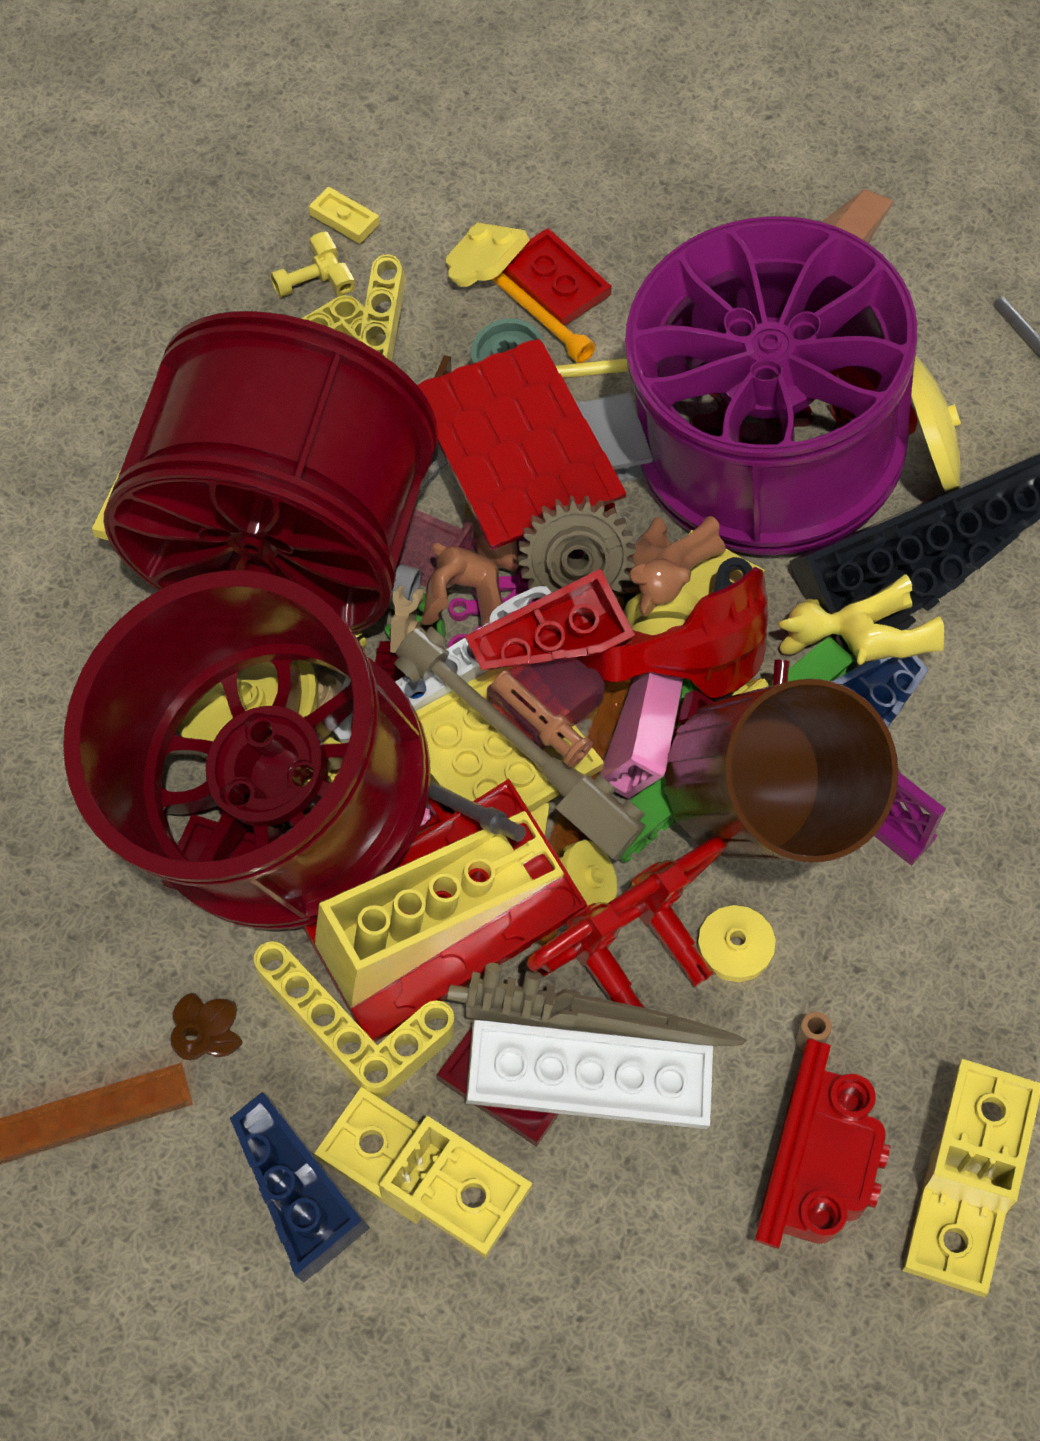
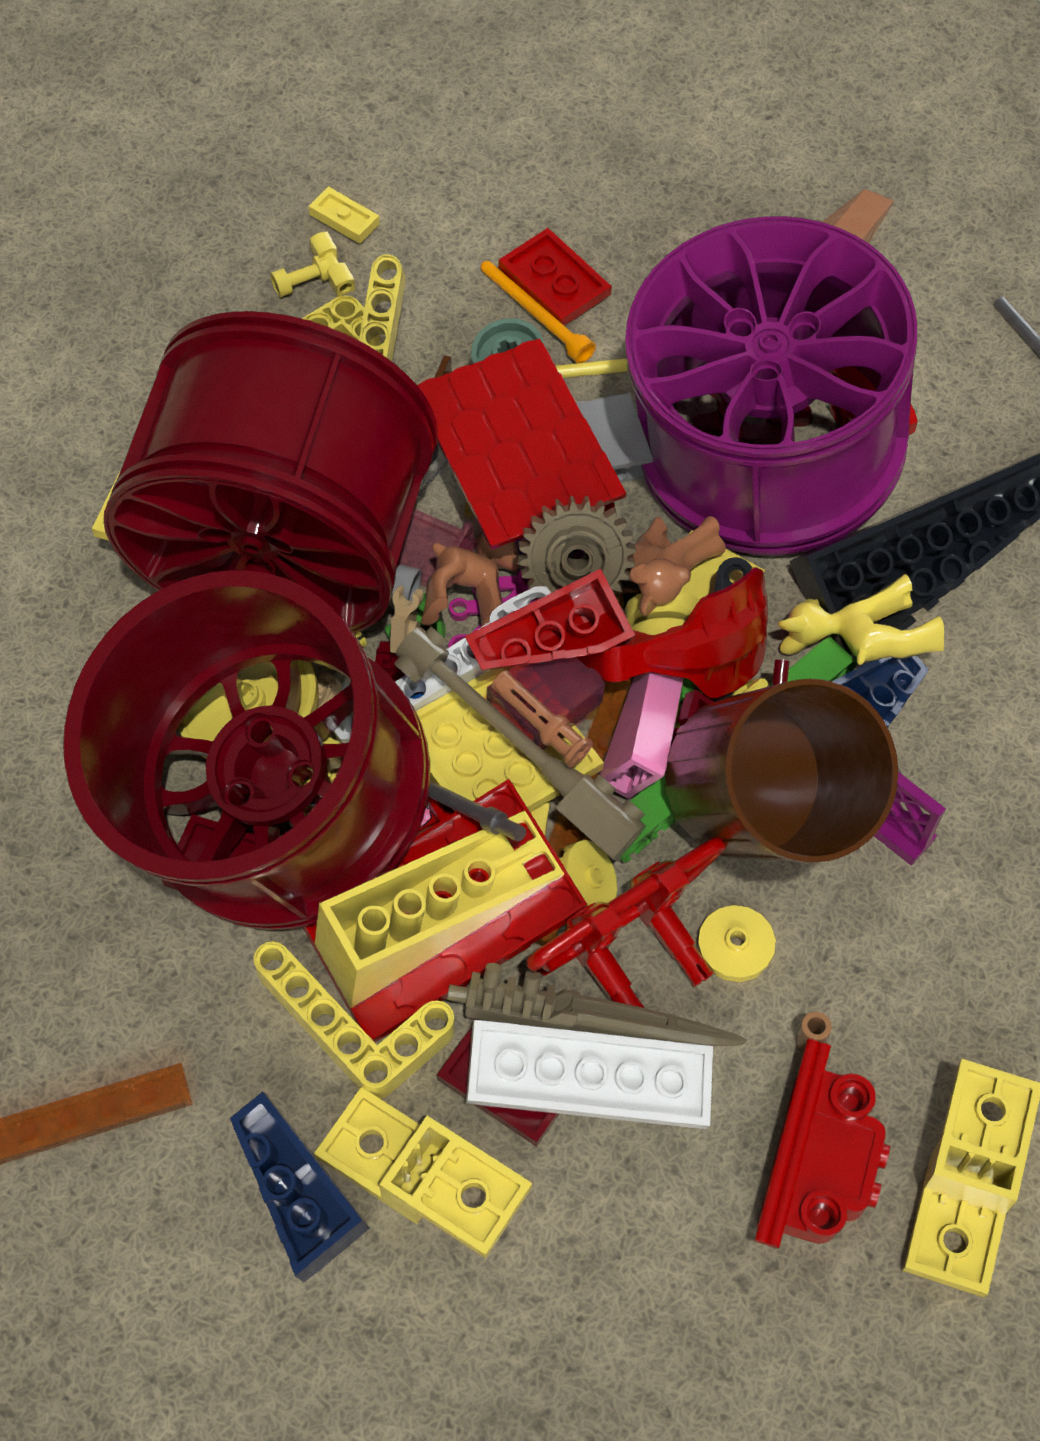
reddish brown plate [170,993,243,1060] -> none
light yellow plate [446,222,530,287] -> none
light yellow dish [911,356,961,492] -> none

